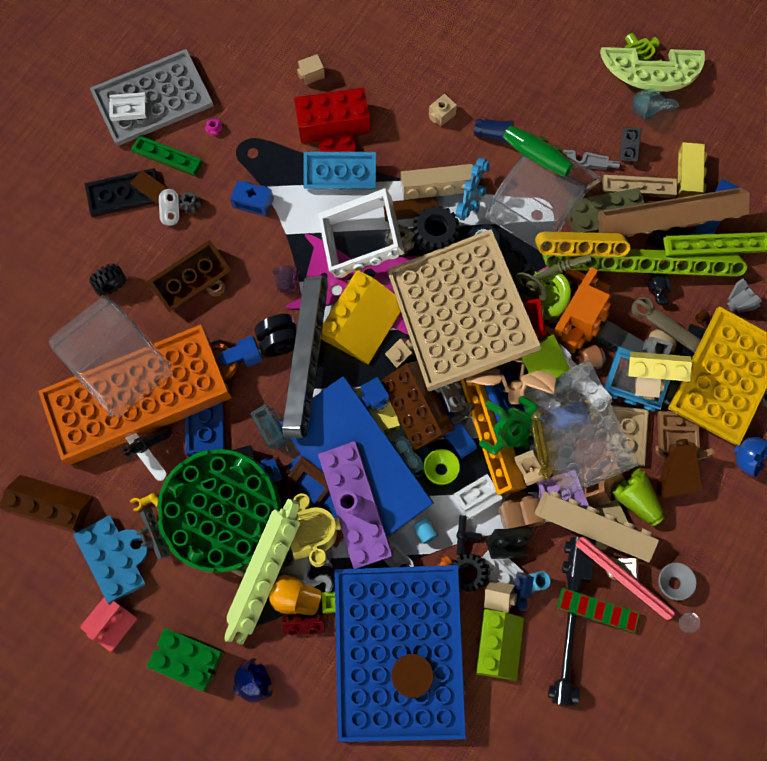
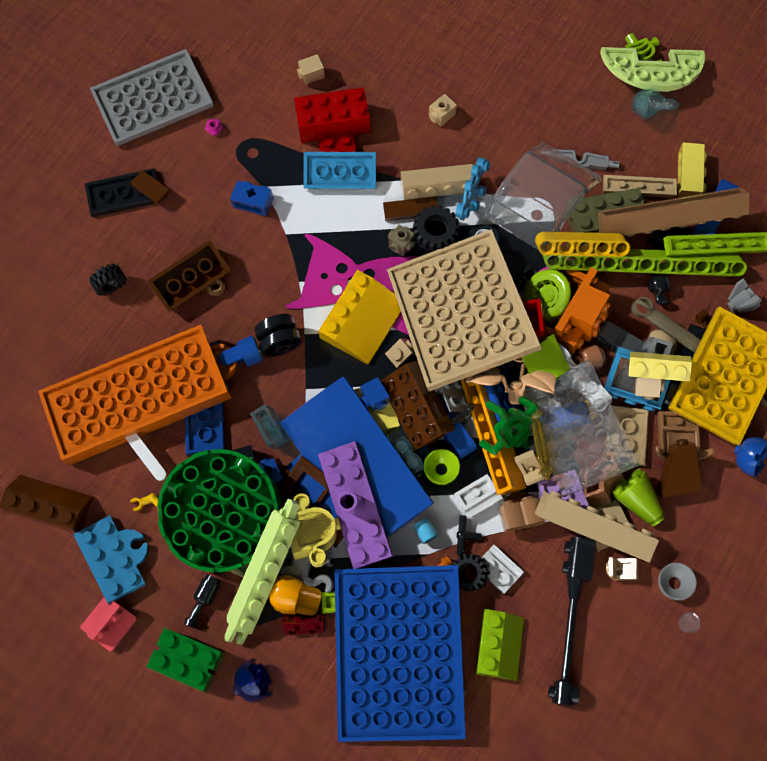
clear windscreen [48,296,173,419] -> none
white plate [109,92,147,121] -> none
black pin [122,426,171,458] -> none
green tile [131,135,203,177] -> none
dark grey piece [136,509,170,560] -> none
white plate [159,189,179,226] -> none
dark grey gear [179,191,201,214] -> none
clear purple piece [272,266,300,293] -> none
dark grey beam [282,276,328,438] -> none
white window [318,188,404,278] -> none
white plate [383,542,414,568] -> none
reddish brown tile [391,654,434,697] -> none
dark blue plant [474,119,514,146] -> none
tan brick [484,580,517,613] -> none
pearl dark grey bracket [486,528,533,559] -> none
green plate [503,125,574,177] -> none
dark blue plate [512,571,534,611] -> none
olive dish [515,254,592,301] -> none
medium azure beam [529,571,550,592] -> none
tile [557,588,640,633] -> none
coral axle [576,537,675,620] -> none
black hips [619,127,642,162] -> none
none -> black piece [184,574,221,629]

